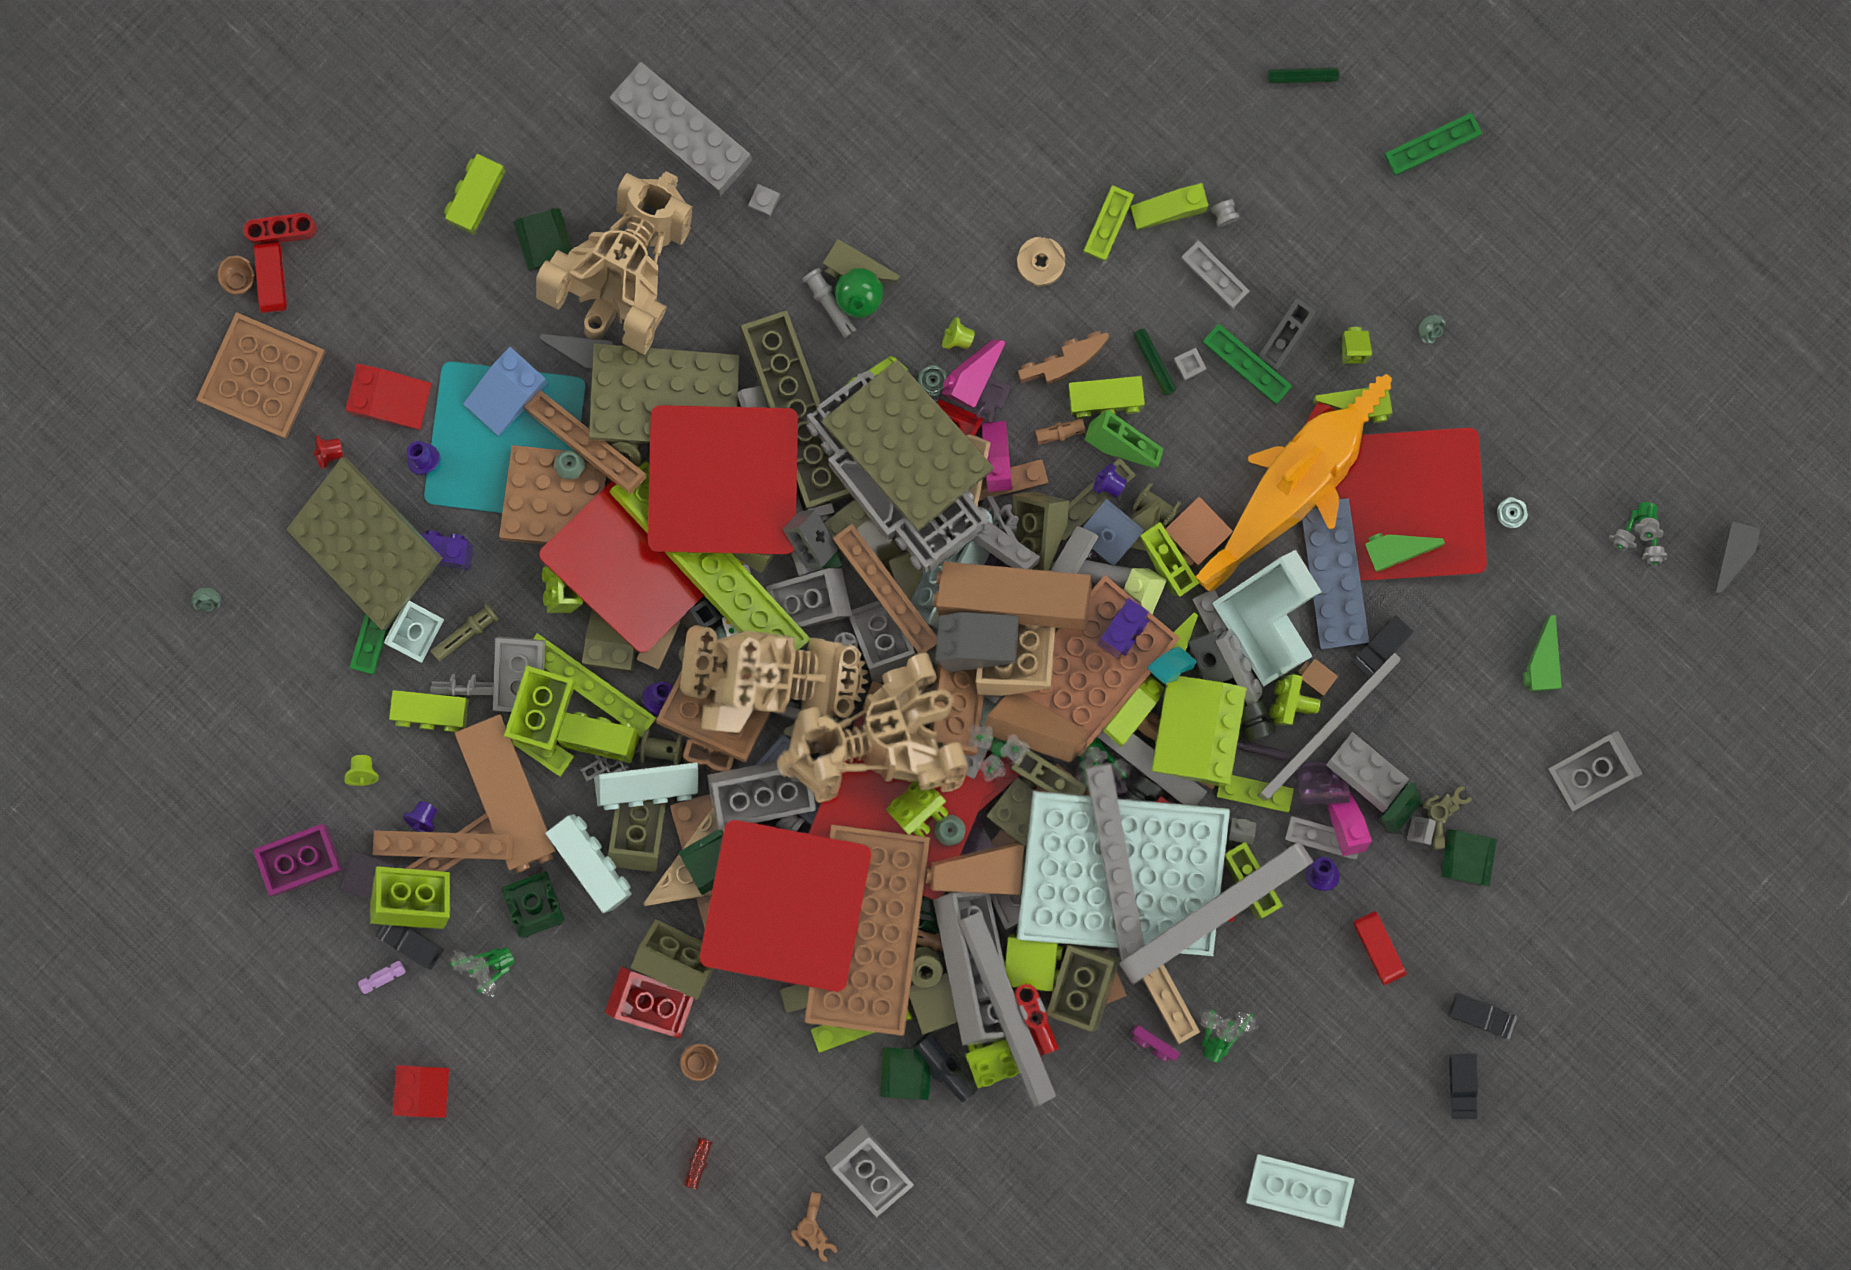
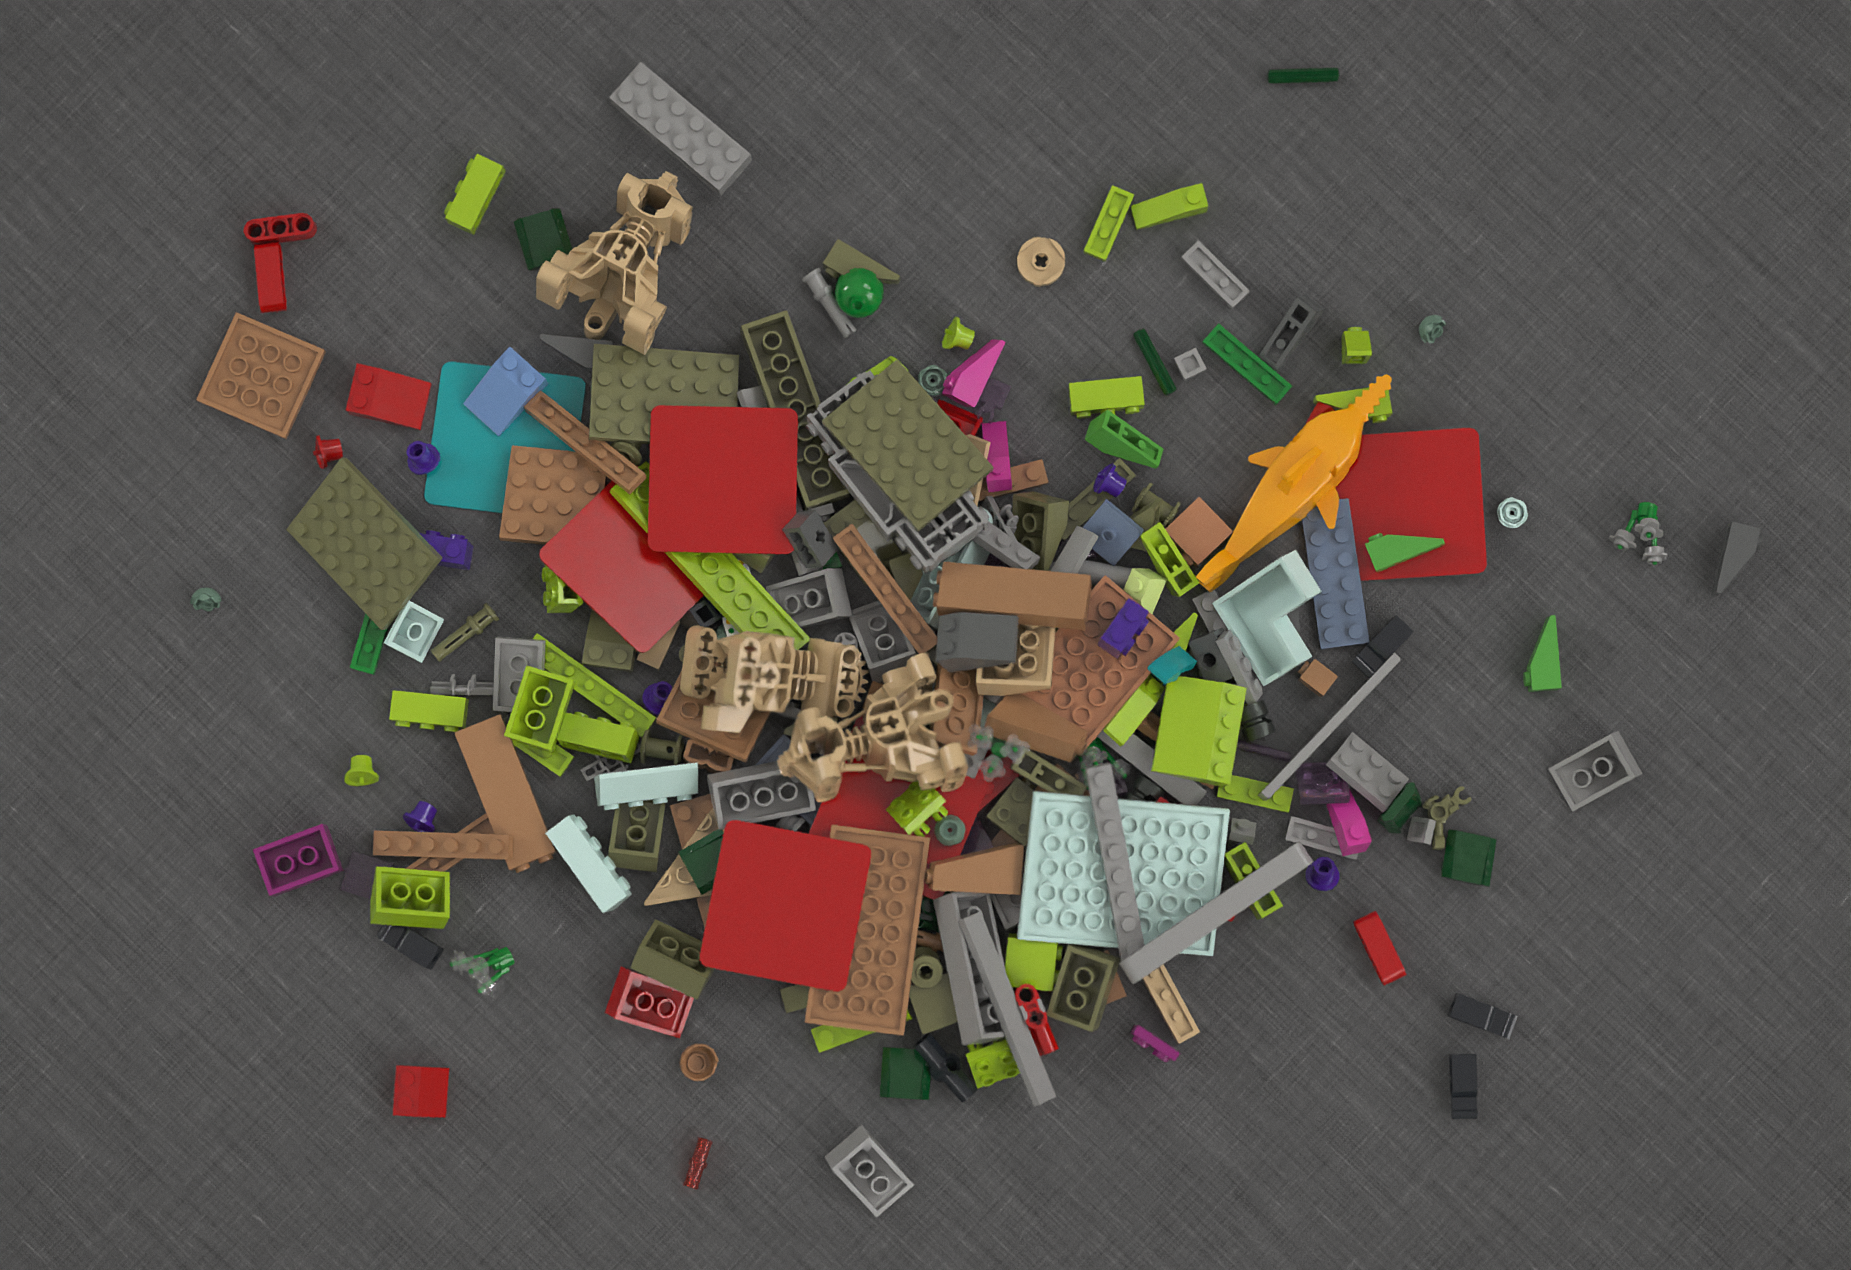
medium nougat hair [217,255,255,295] -> none
lavender axle [358,961,406,994] -> none
dark green slope [501,871,565,938] -> none
sand green plate [554,450,585,479] -> none
light grey plate [748,184,780,217] -> none
medium nougat piece [791,1192,837,1262] -> none
medium nougat slope [1017,331,1109,386] -> none
medium nougat pin [1035,418,1086,445] -> none
clear plant [1197,1009,1259,1063] -> none
light grey wheel [1211,199,1240,227] -> none
light aqua plate [1246,1154,1355,1227] -> none
lime plate [1269,674,1320,726] -> none
green plate [1384,112,1482,176] -> none

